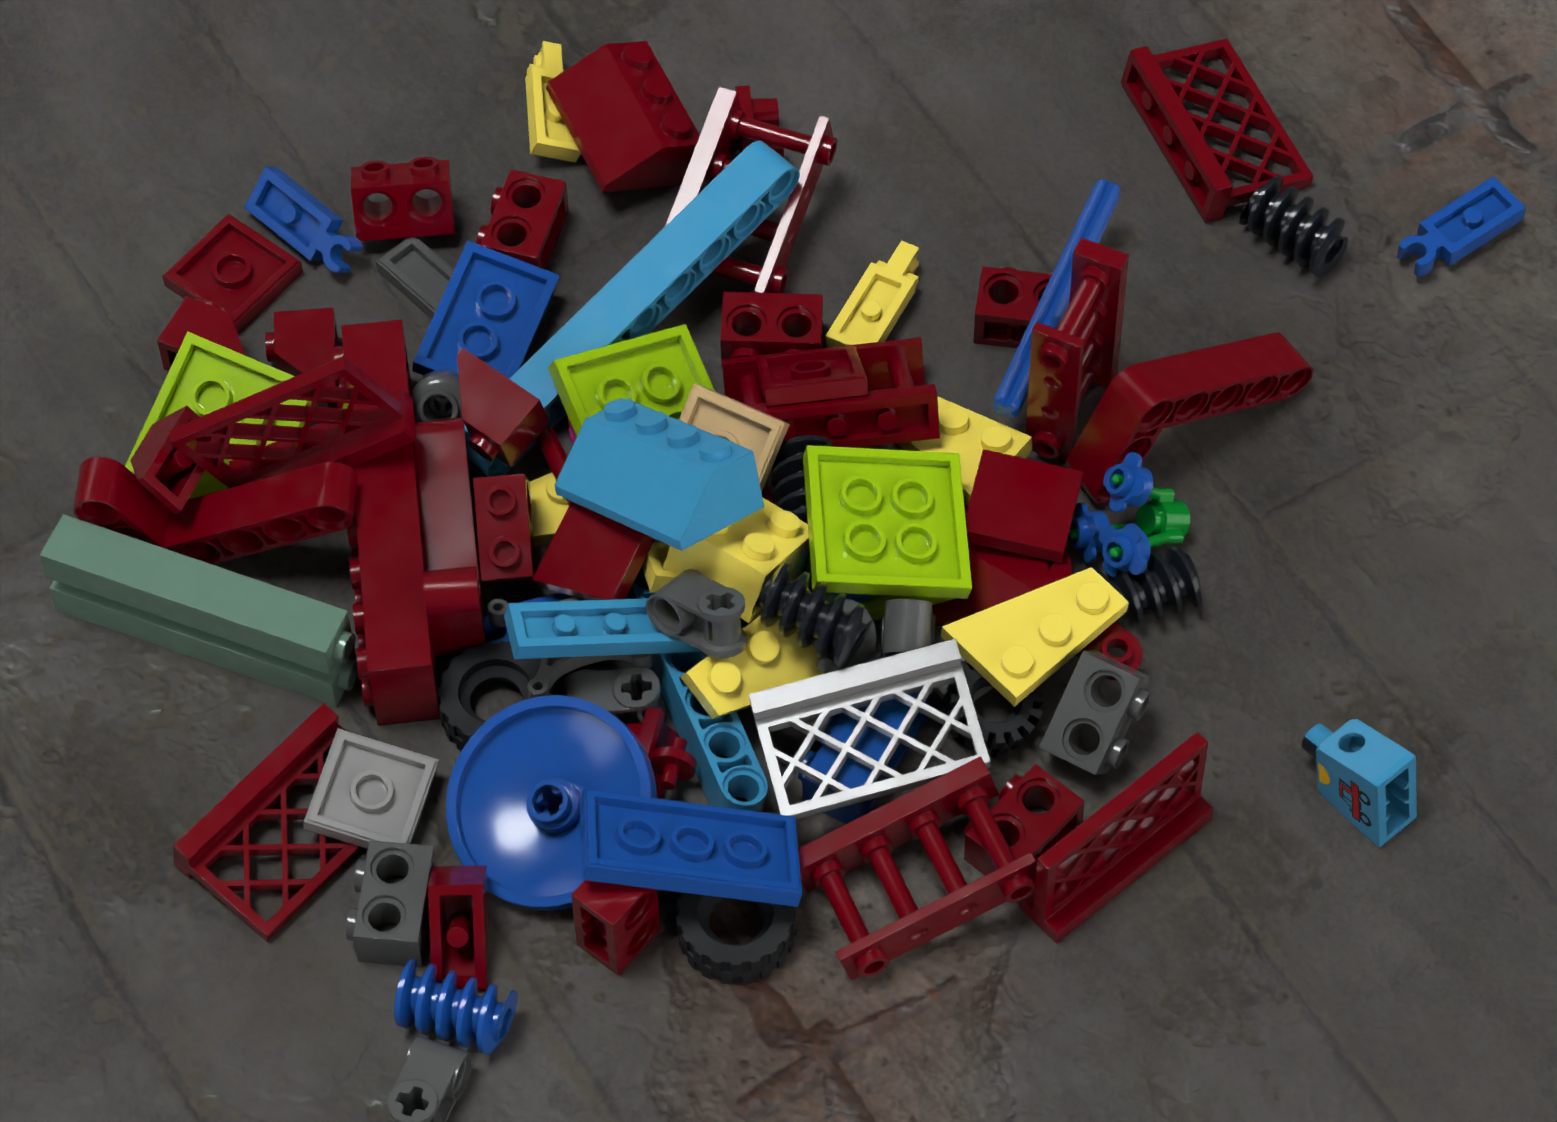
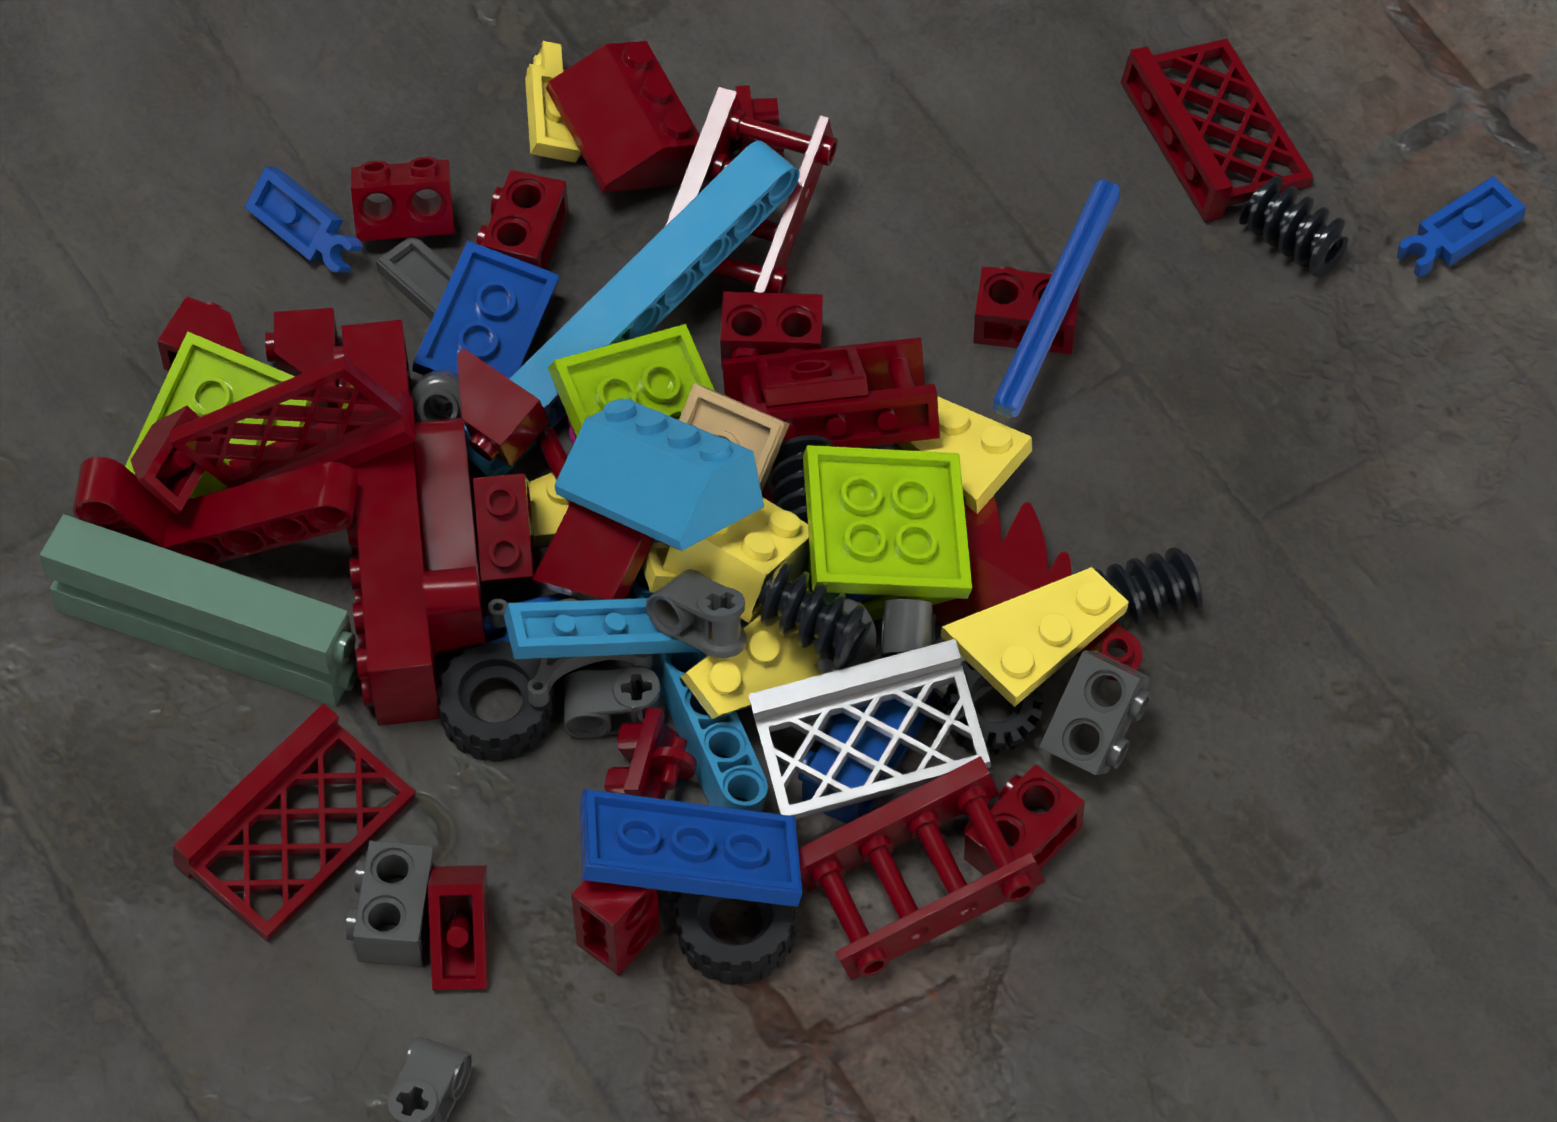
dark red tile [162,213,303,334] -> none
light grey tile [303,729,439,849] -> none
blue piece [394,958,518,1055] -> none
blue dish [446,695,657,911] -> none
light yellow hinge [826,240,919,347] -> none
dark red tile [965,449,1084,563] -> none
dark red fence [1019,732,1214,944] -> none
dark red fence [1025,238,1129,462] -> none
dark red beam [1065,333,1314,505] -> none
blue plant [1068,452,1190,577] -> none
dark azure torso [1301,719,1417,848] -> none

